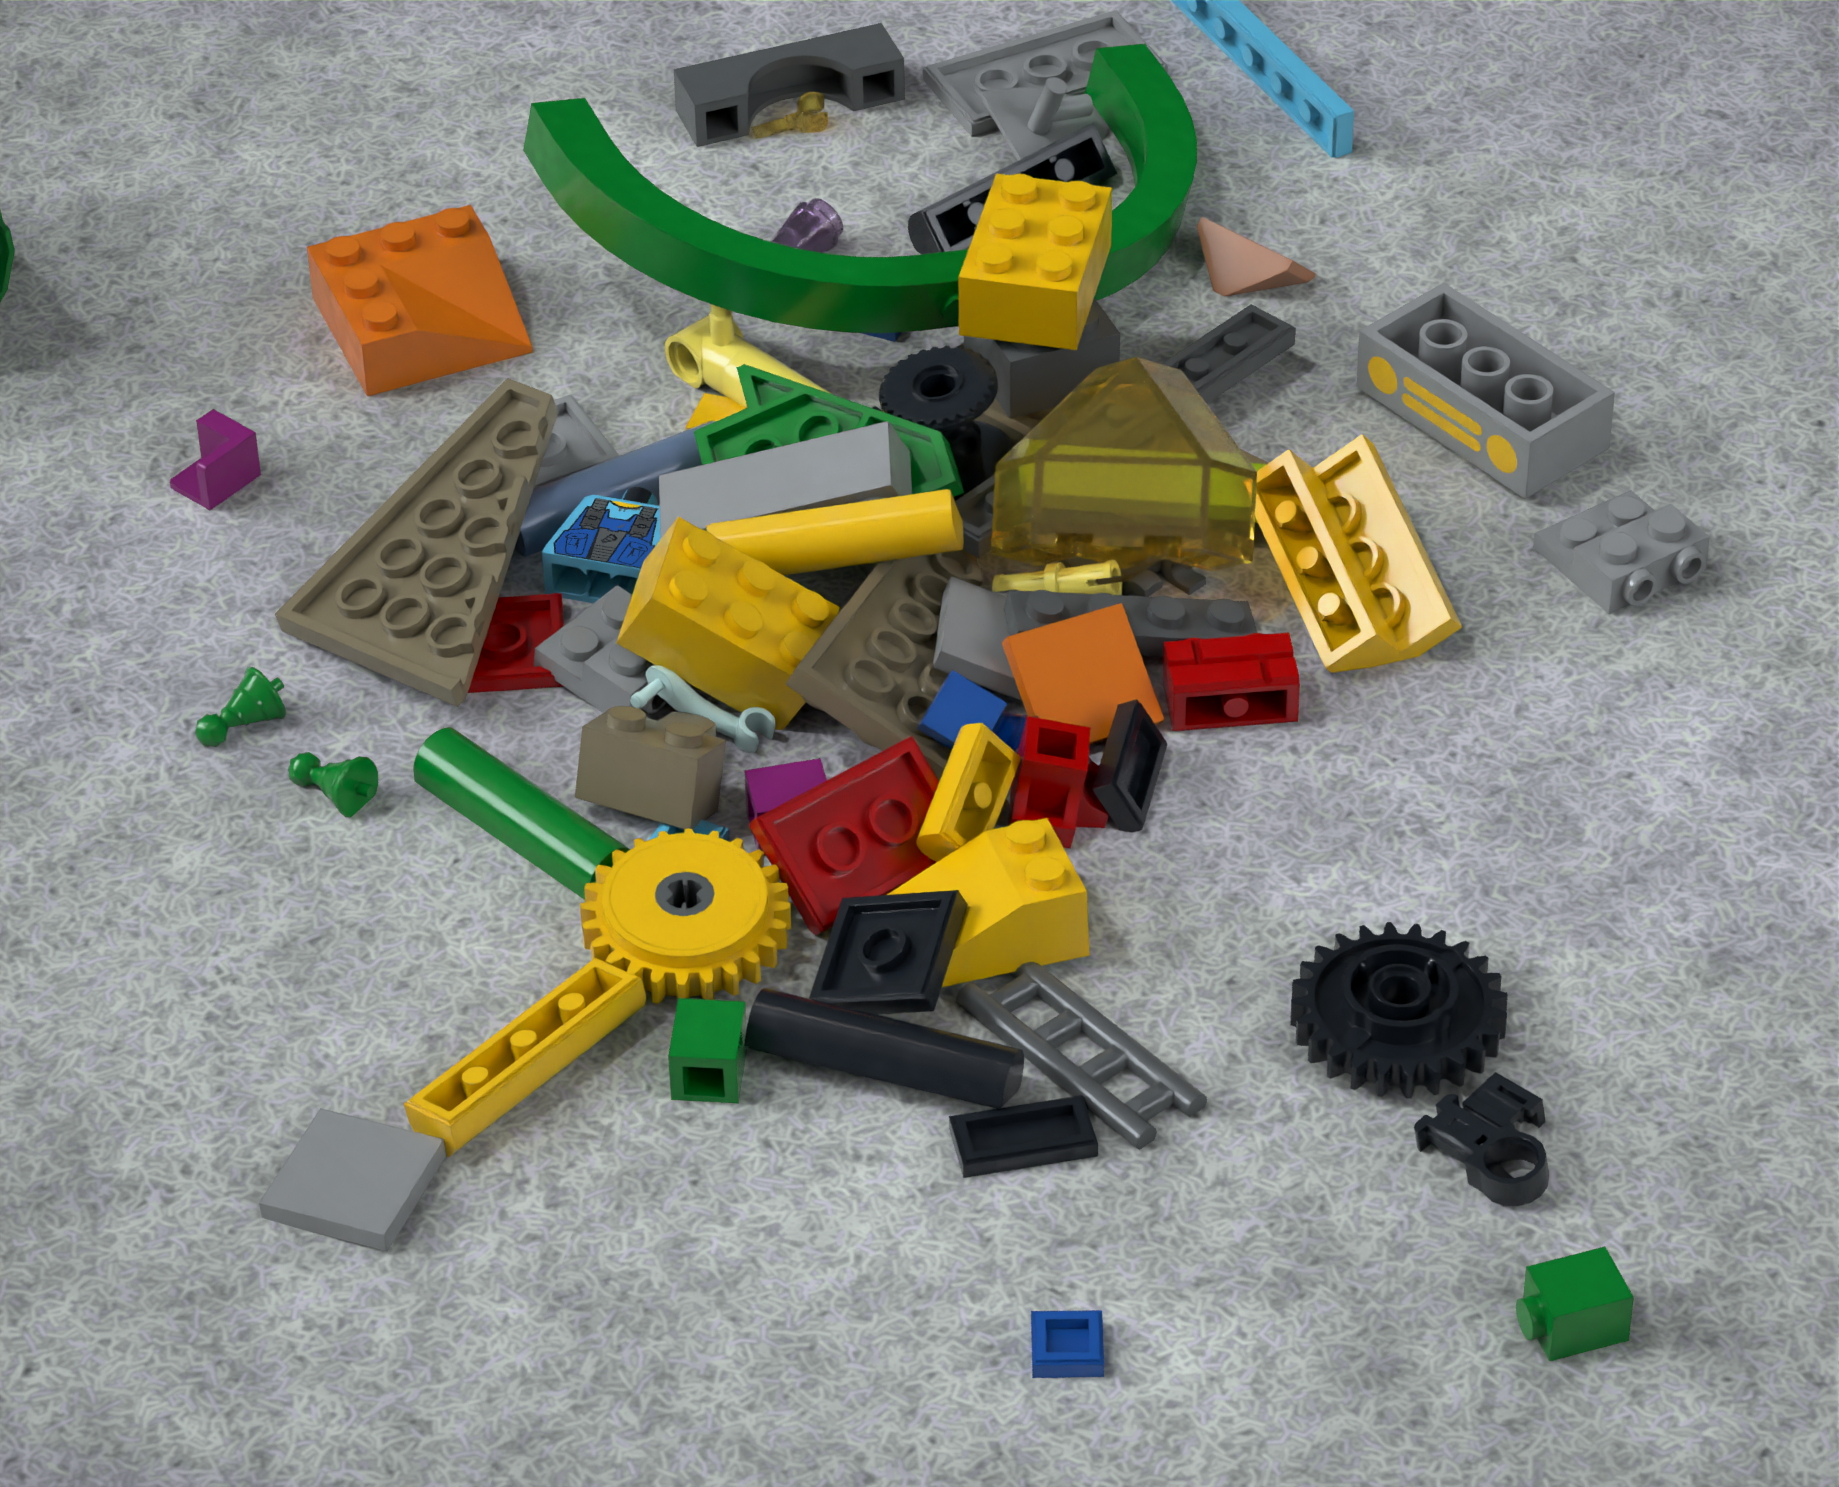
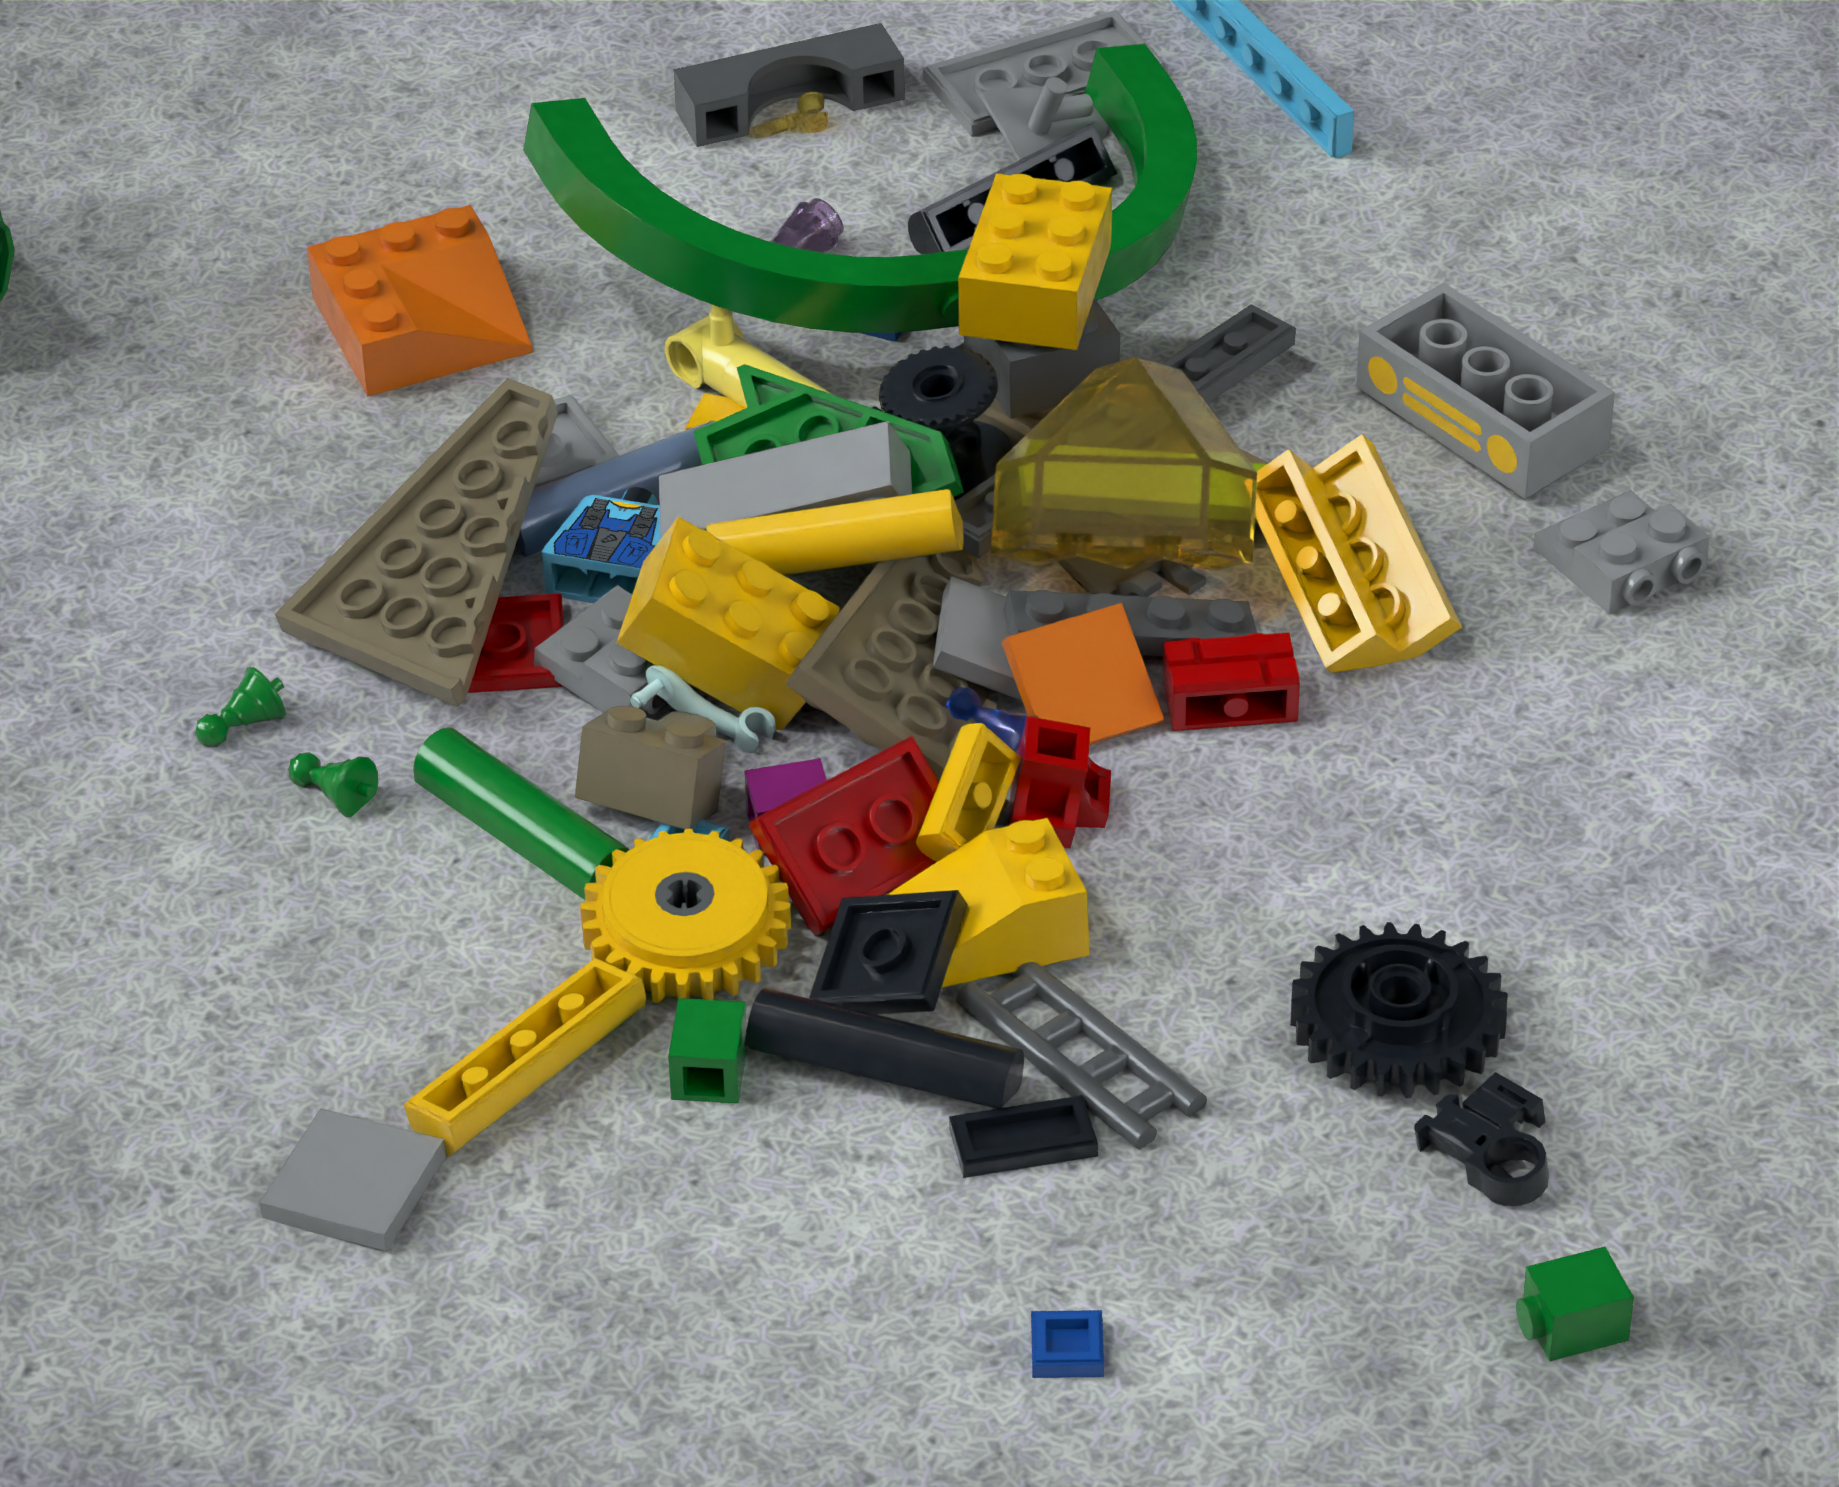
magenta panel [170,409,261,510] -> none
blue tile [917,670,1007,750] -> none
light yellow pin [992,560,1122,597] -> none
black tile [1092,699,1168,833] -> none
nougat slope [1196,217,1316,297] -> none

